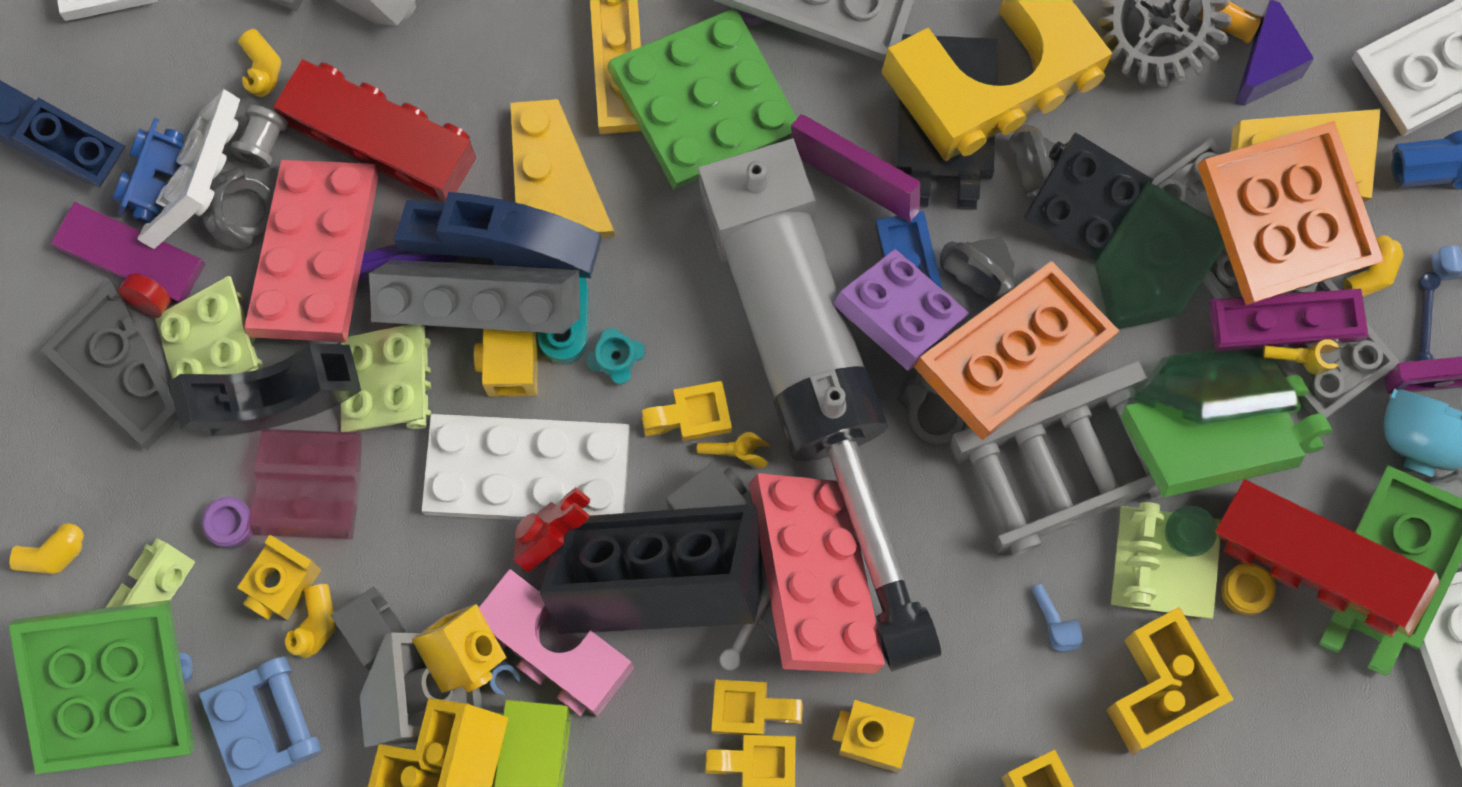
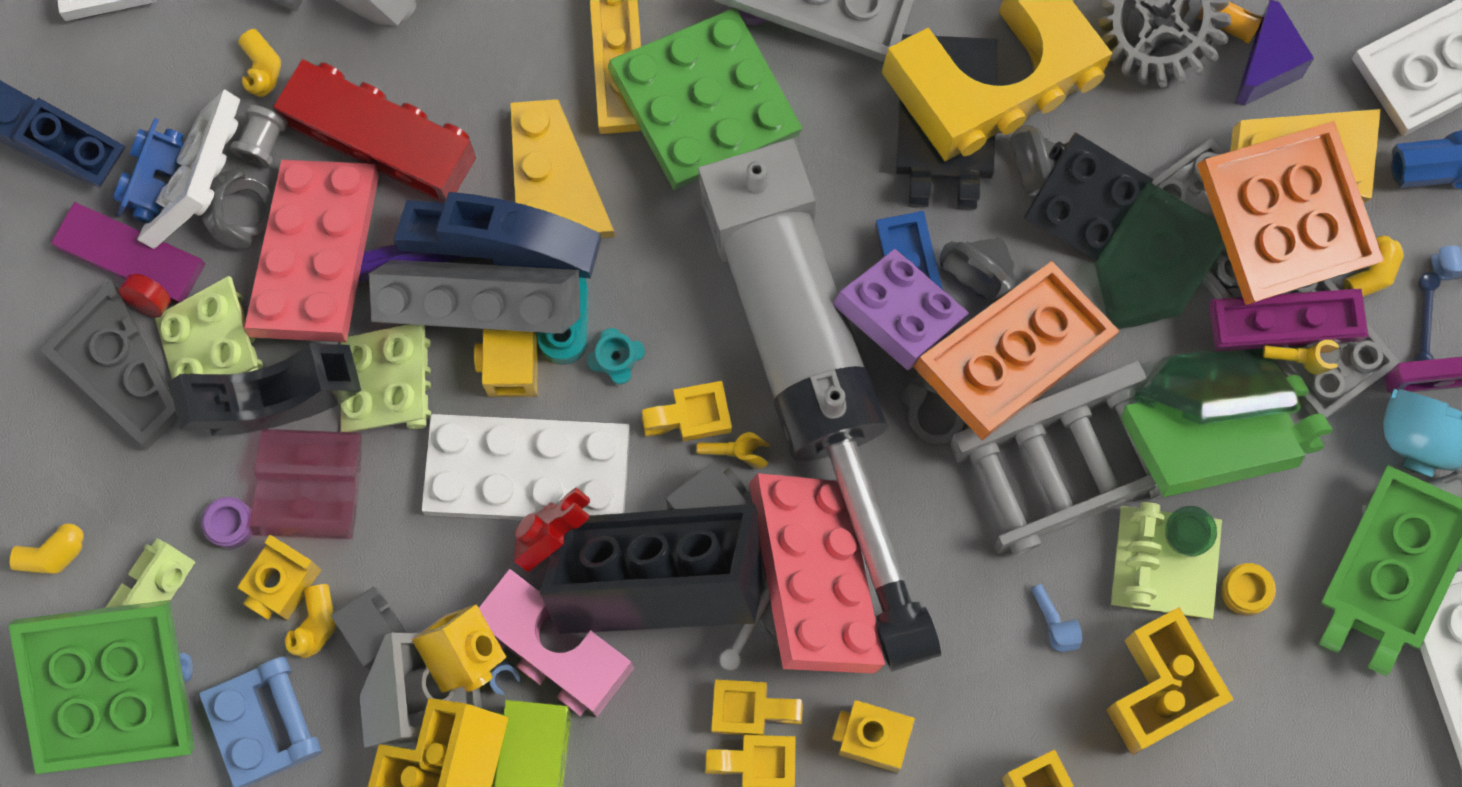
magenta tile [791,114,920,222] -> none
red brick [1215,479,1440,638] -> none

